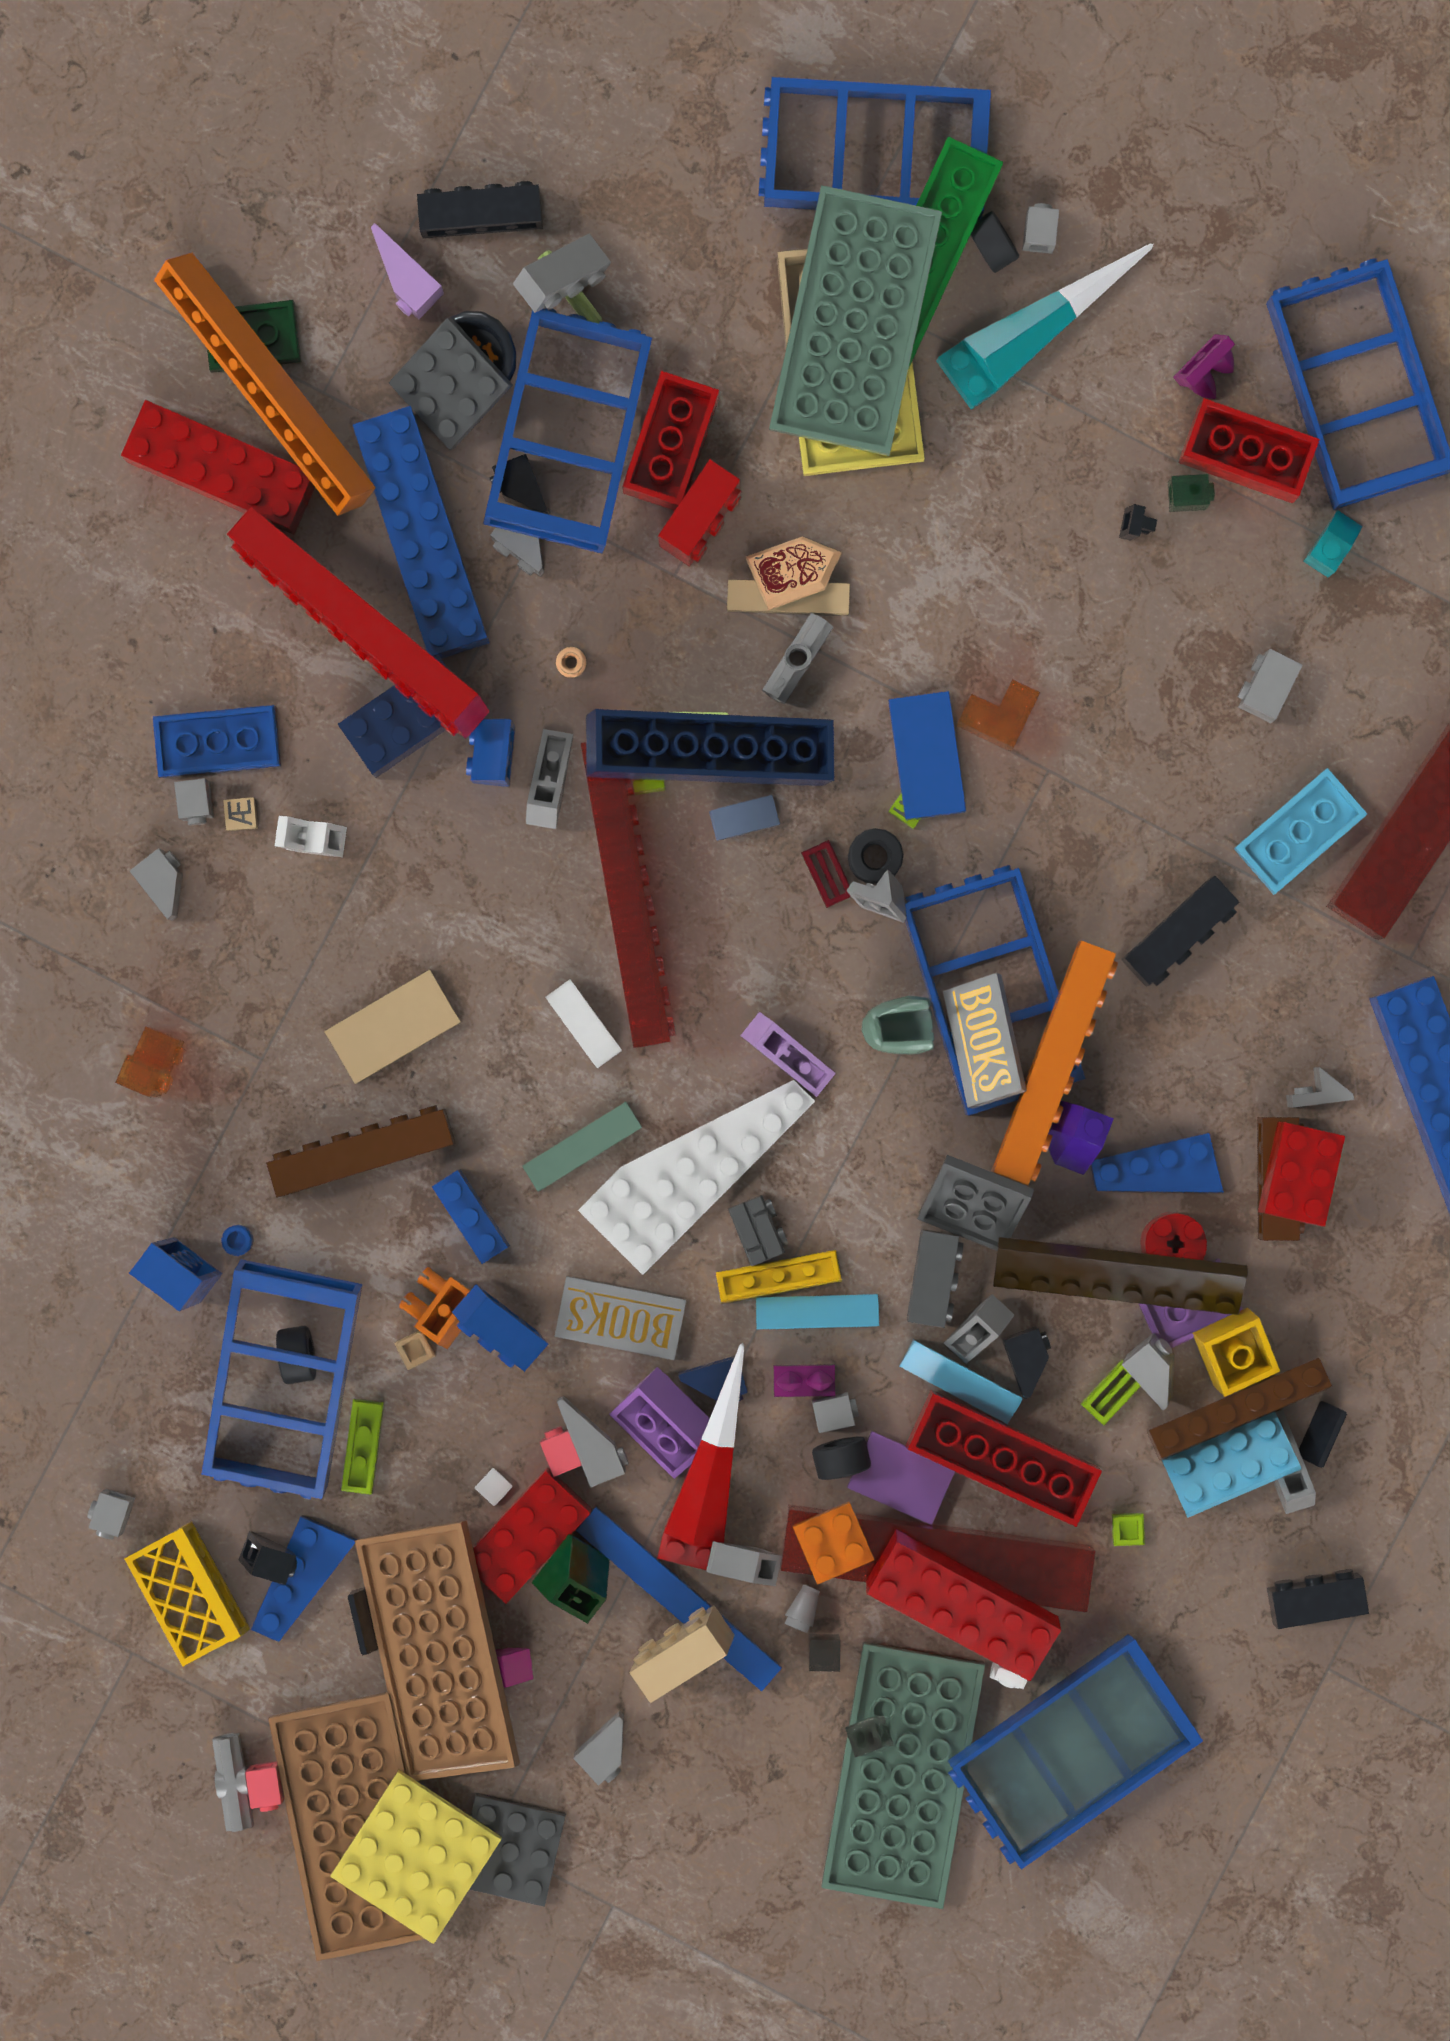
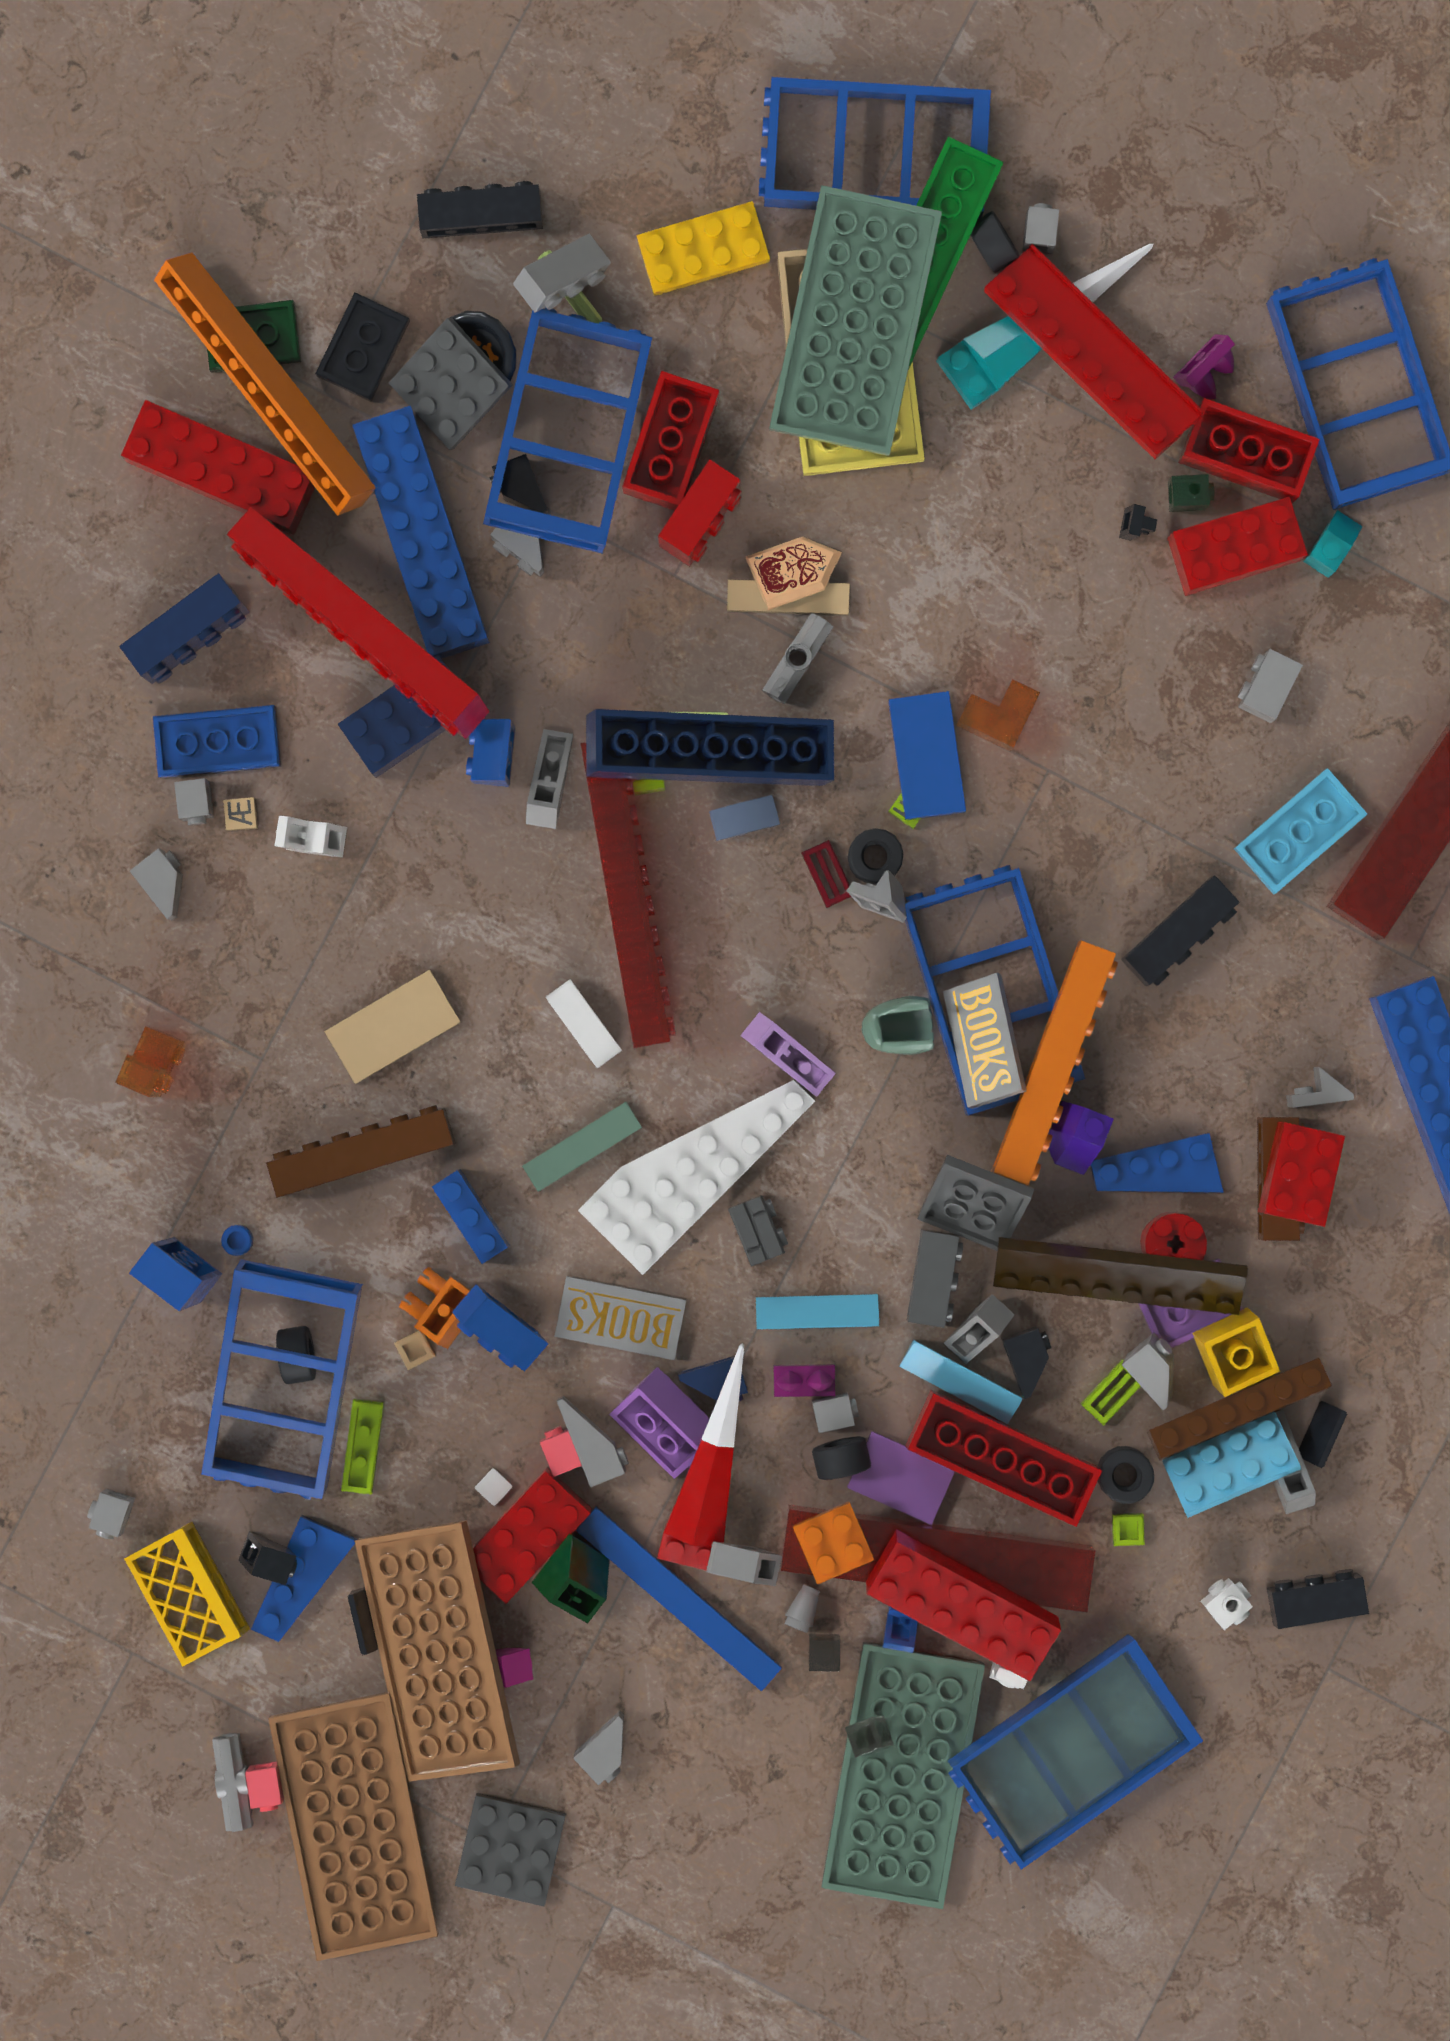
light yellow plate [330,1770,502,1944] -> none
lavender slope [371,223,444,319] -> none
light nougat plate [556,647,587,678] -> none
tan brick [629,1605,735,1703] -> none
yellow tile [716,1250,842,1304] -> none
none -> dark blue brick [119,573,250,684]
none -> black tile [315,292,410,402]
none -> yellow plate [636,201,770,296]
none -> blue slope [882,1606,918,1653]
none -> red plate [984,244,1203,459]
none -> black tyre [1098,1446,1154,1504]
none -> red brick [1167,496,1308,596]
none -> white brick [1200,1578,1253,1630]

